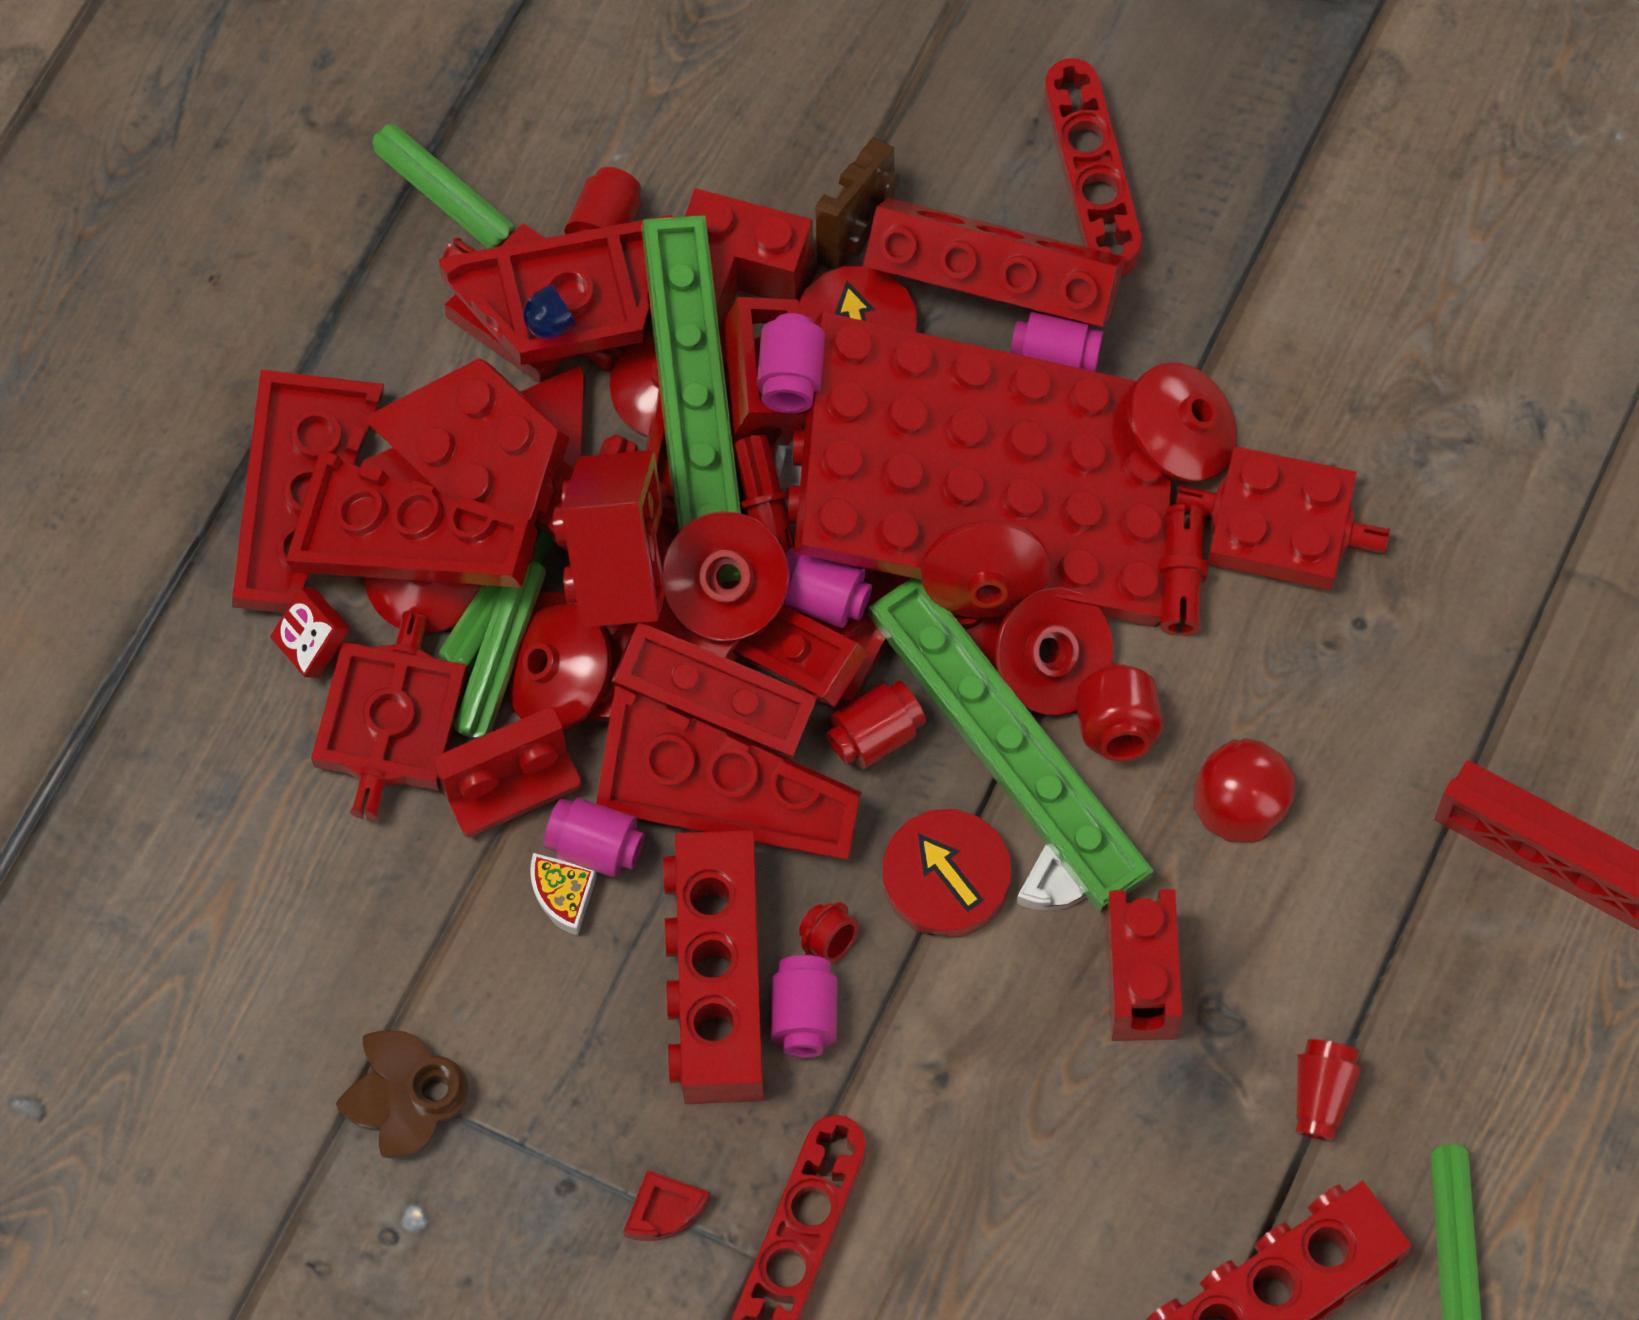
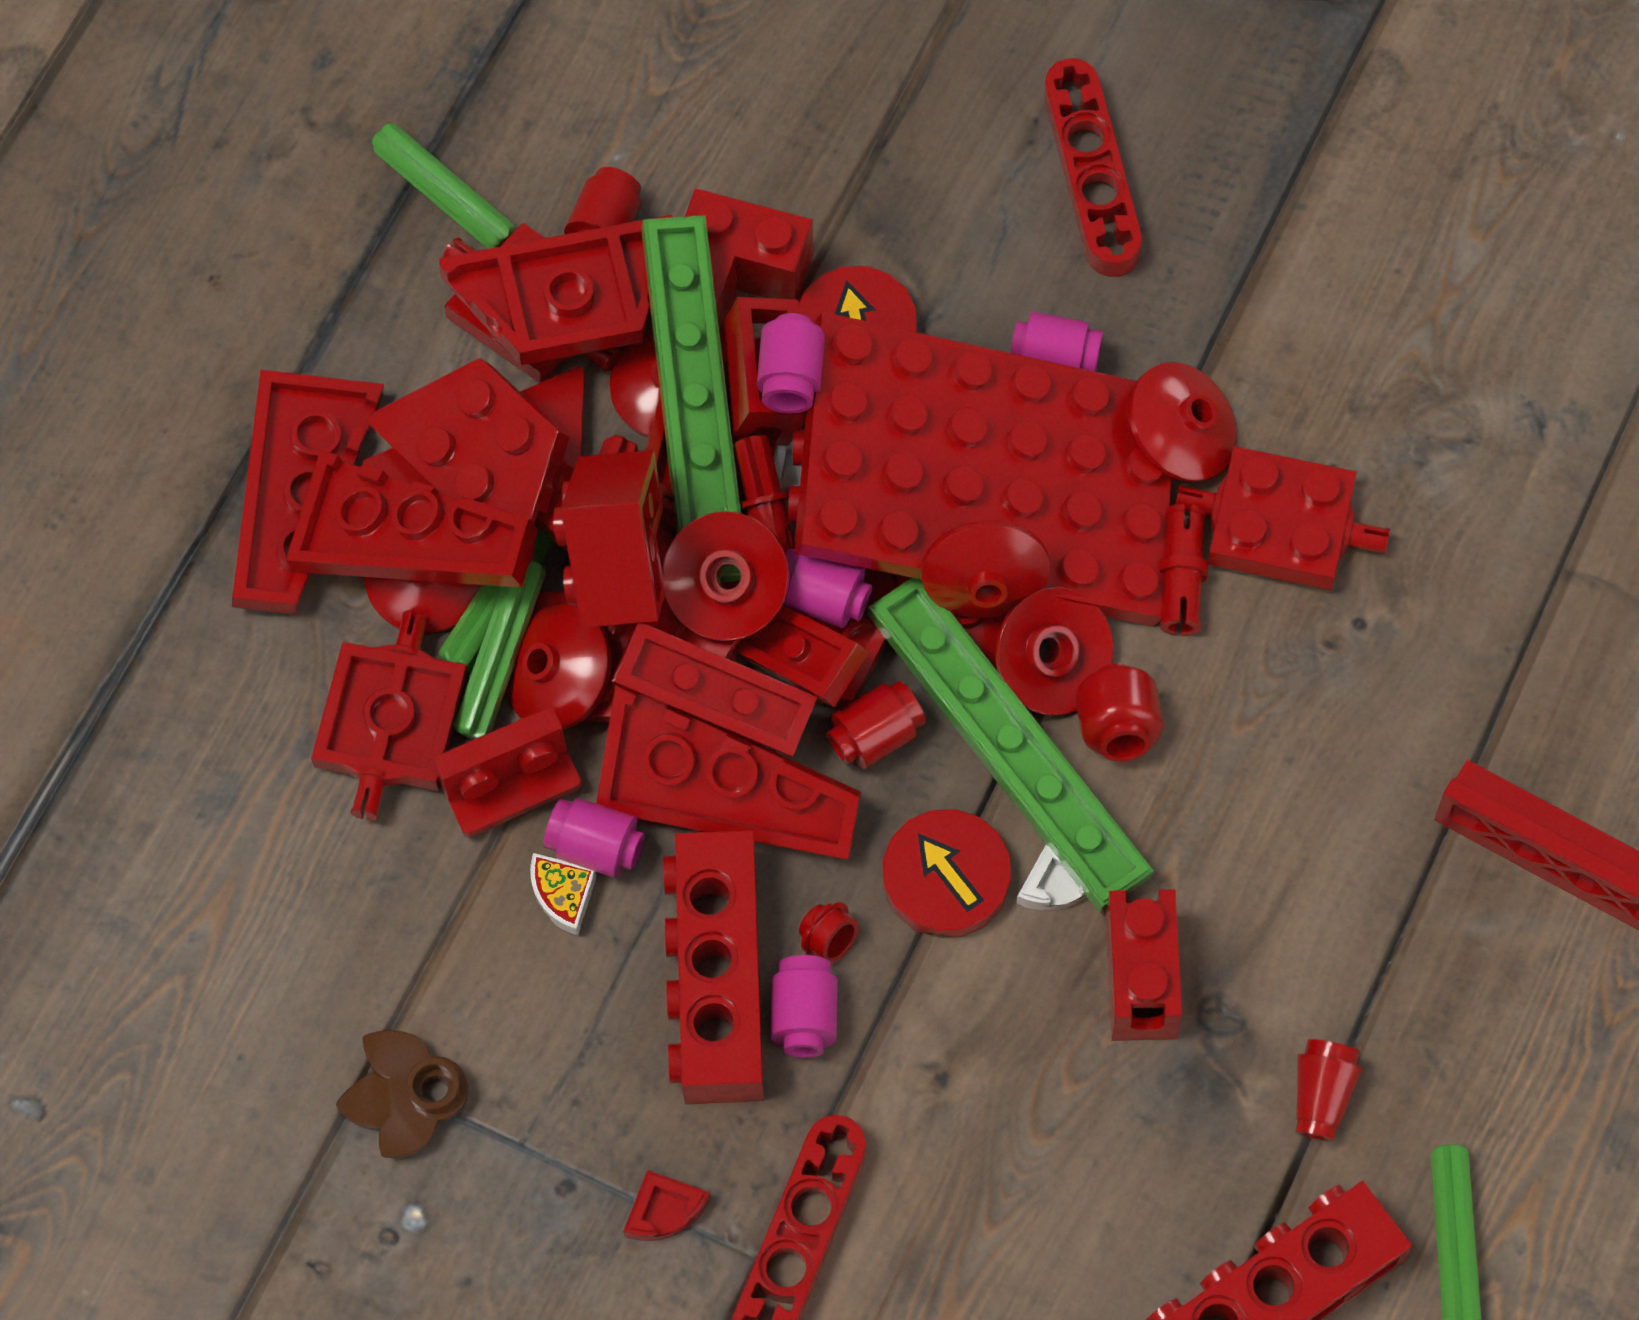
red tile [270,588,350,678] -> none
clear blue hinge [523,283,577,340] -> none
reddish brown wing [815,138,900,270] -> none
red brick [863,198,1126,327] -> none
red hair [1193,738,1295,842] -> none

